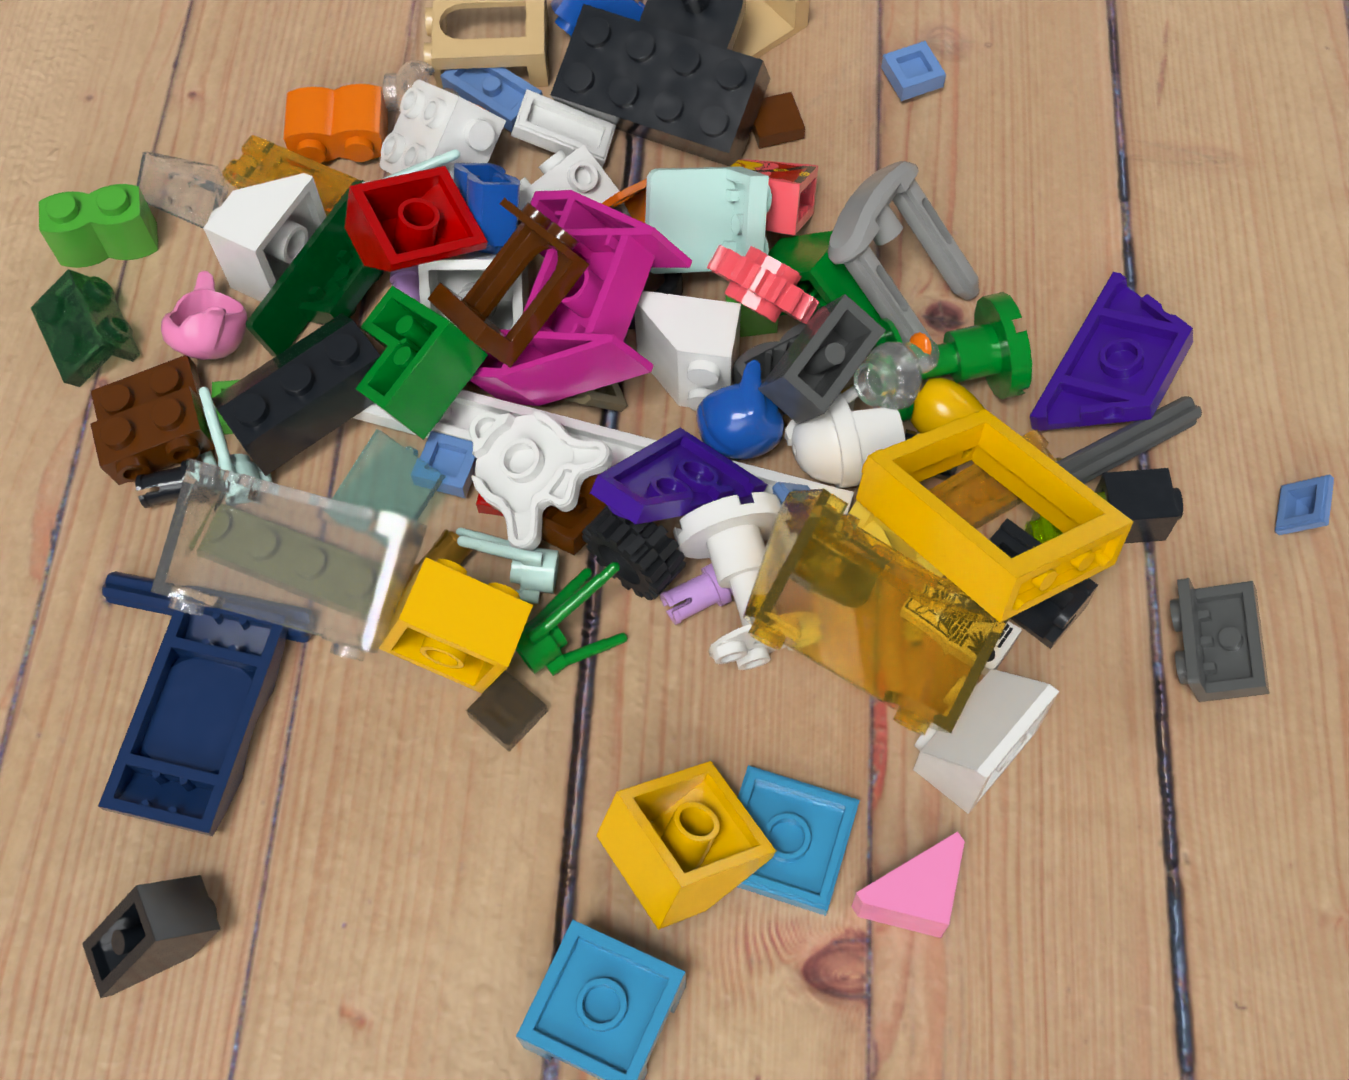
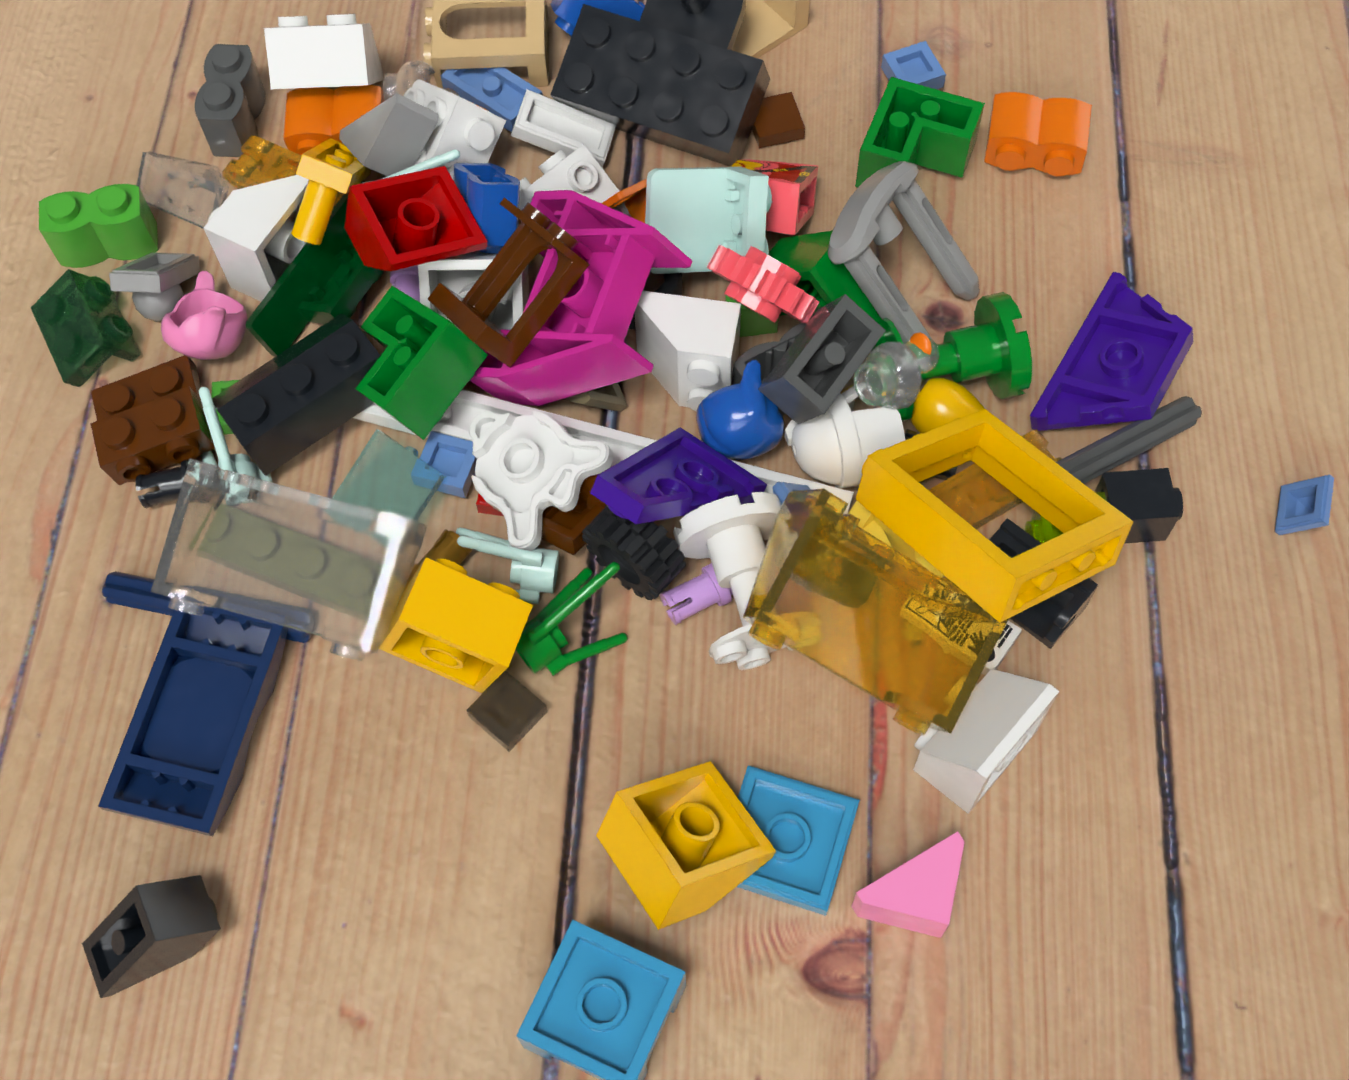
dark grey bracket [1170,578,1270,702] -> none
none -> light grey tile [109,252,200,322]
none -> dark grey brick [195,44,266,158]
none -> white slope [264,14,383,89]
none -> yellow piece [291,138,372,245]
none -> light grey slope [339,93,438,176]
none -> green brick [855,77,985,188]
none -> orange brick [984,92,1092,176]

